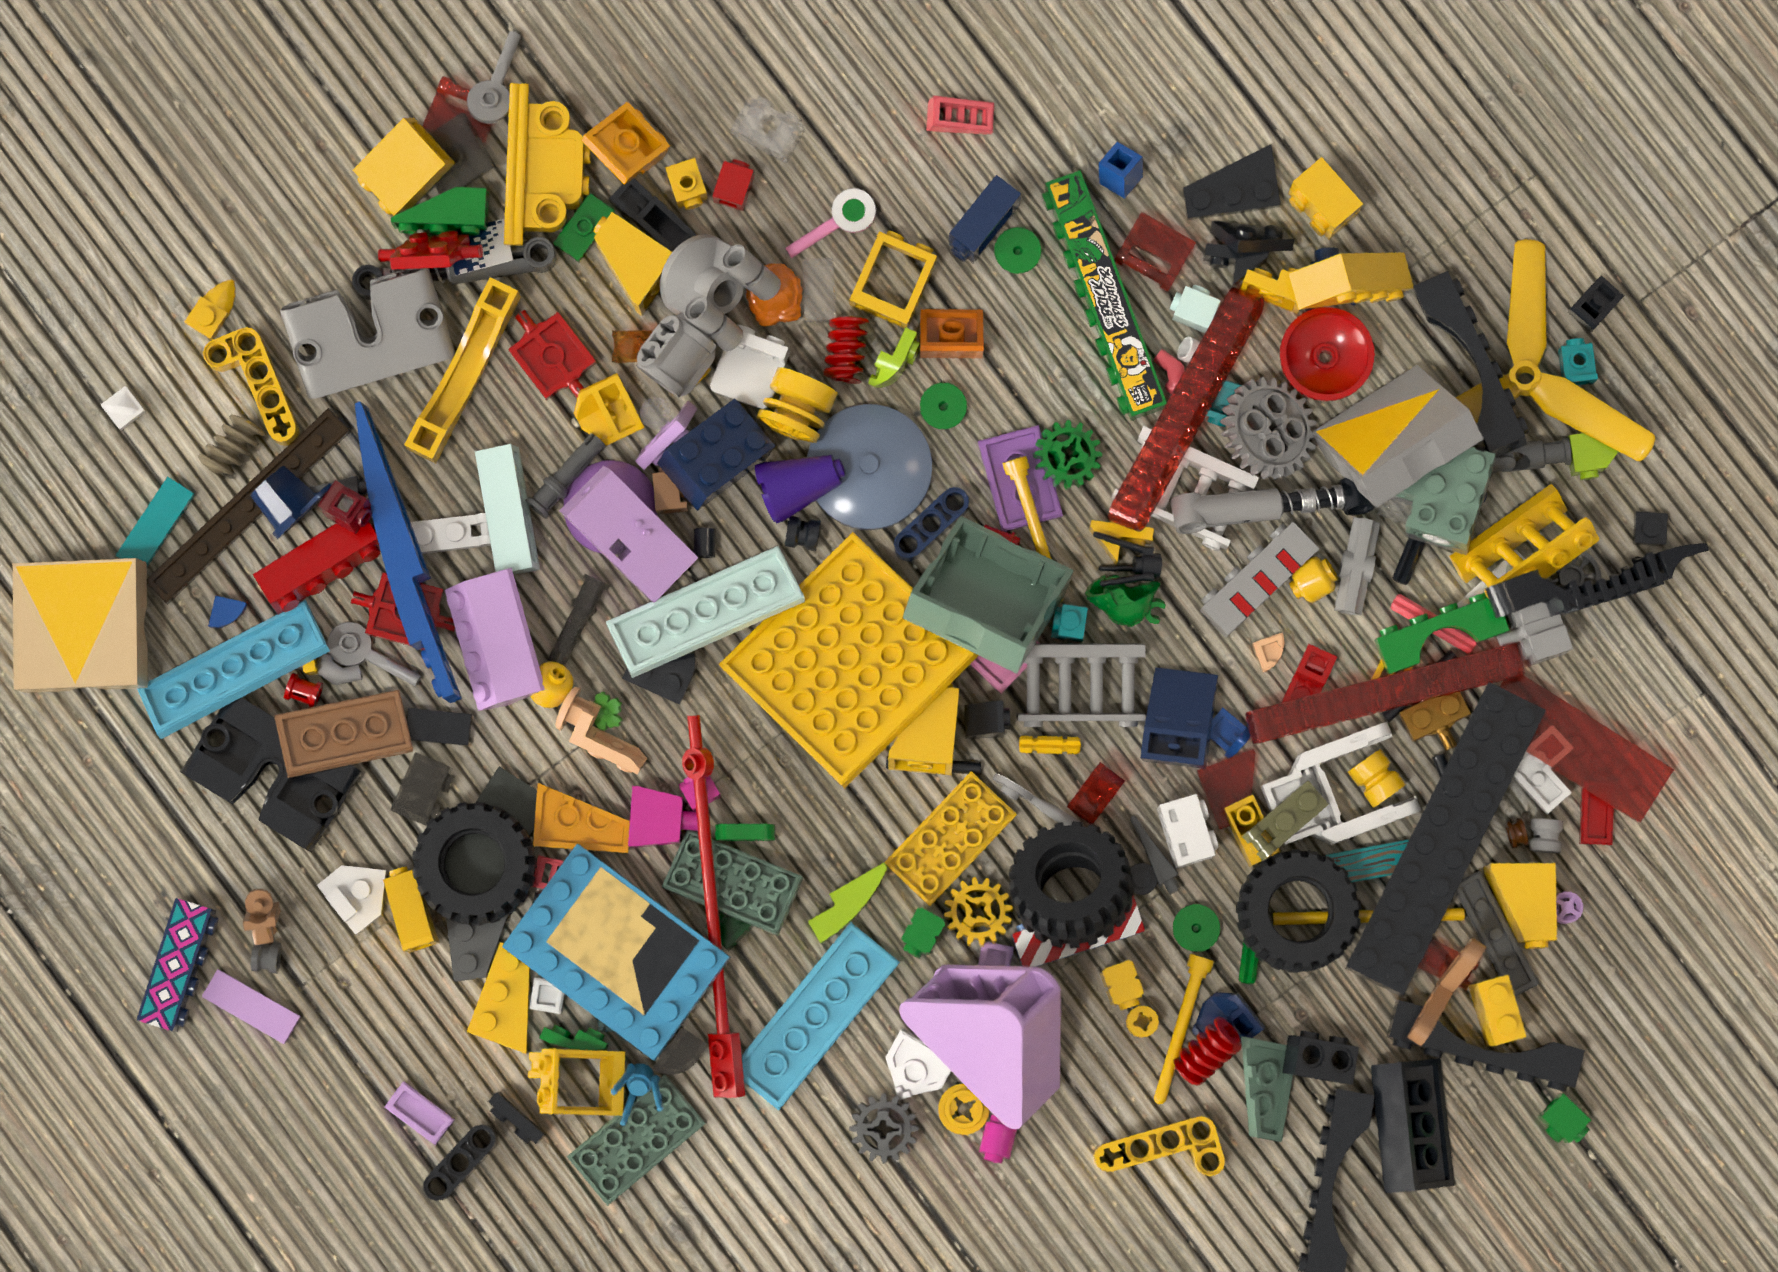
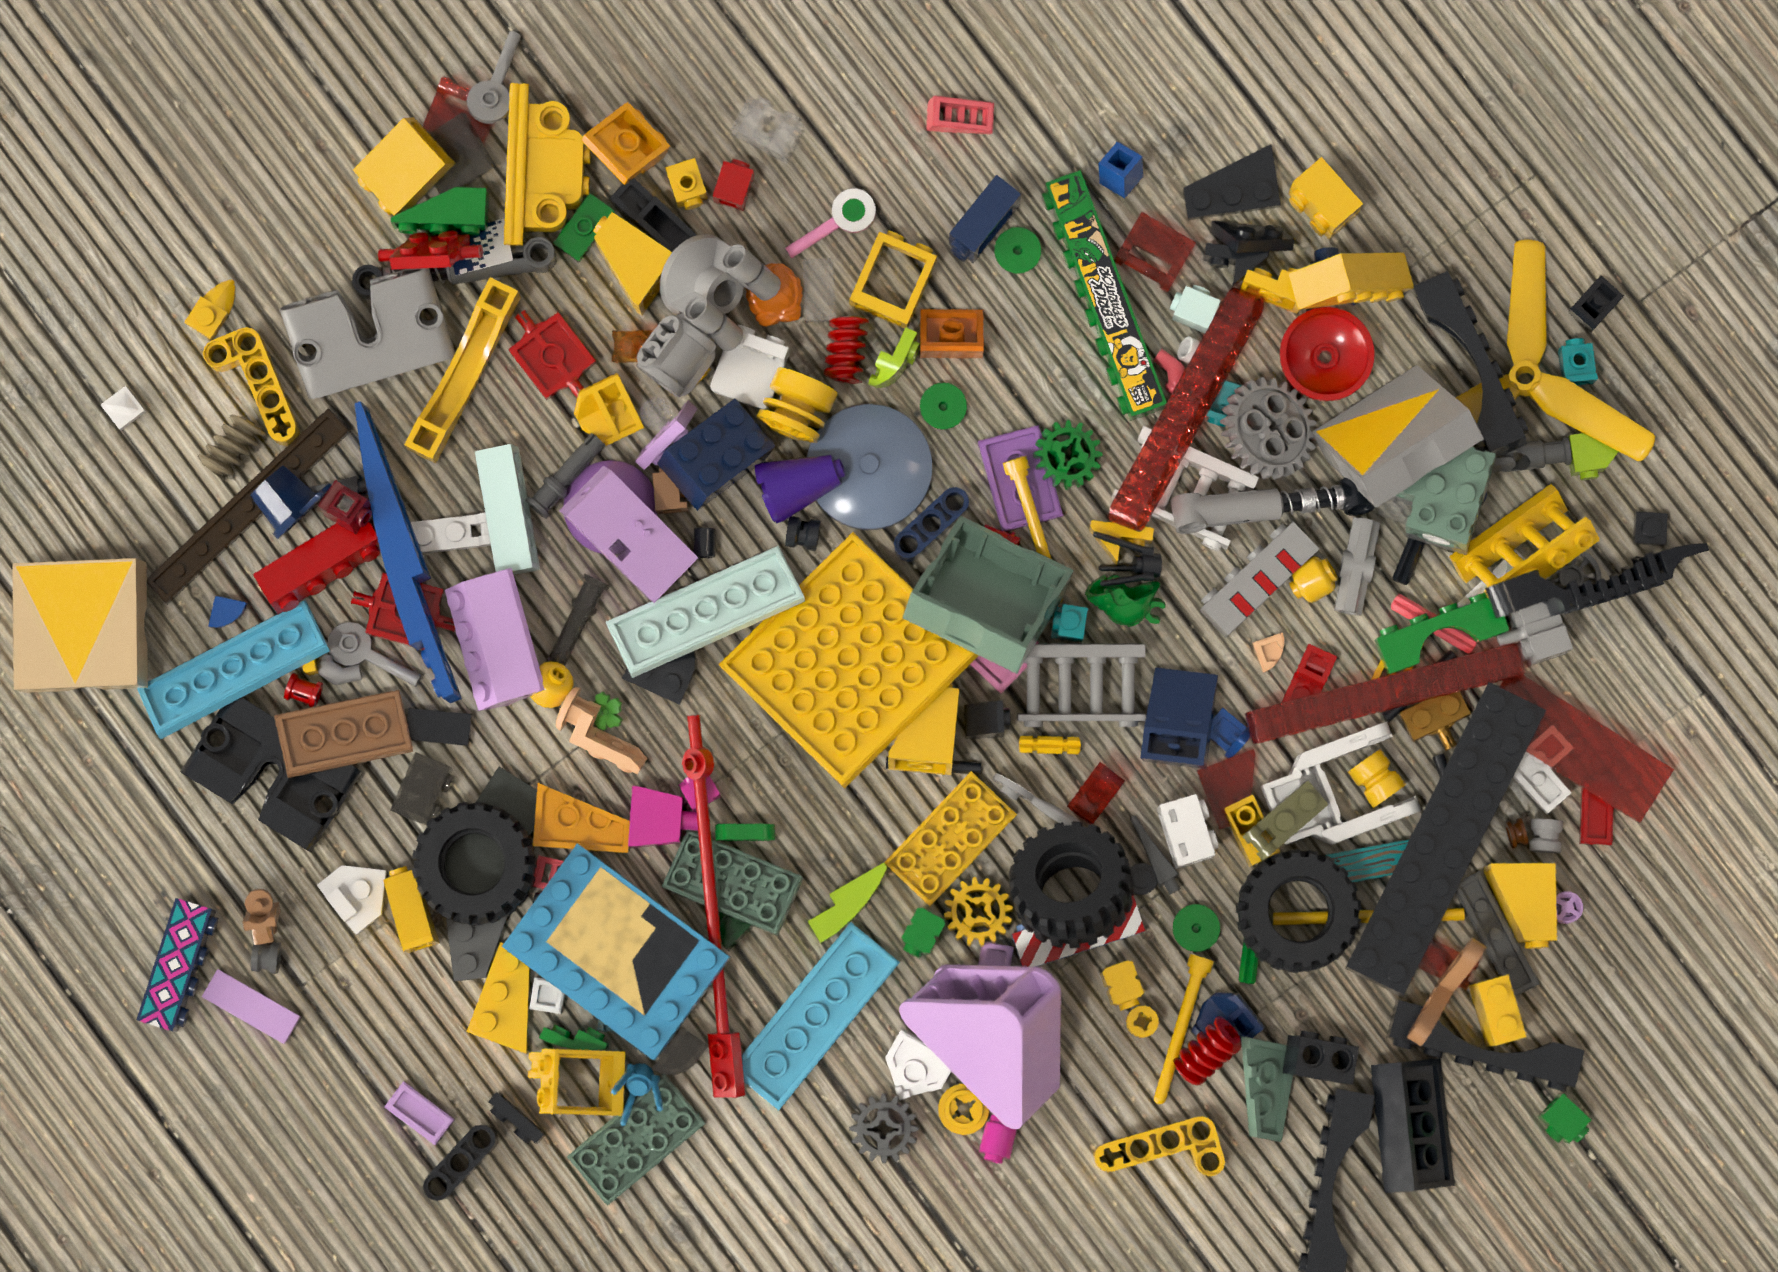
teal tile [116,476,195,567] -> none

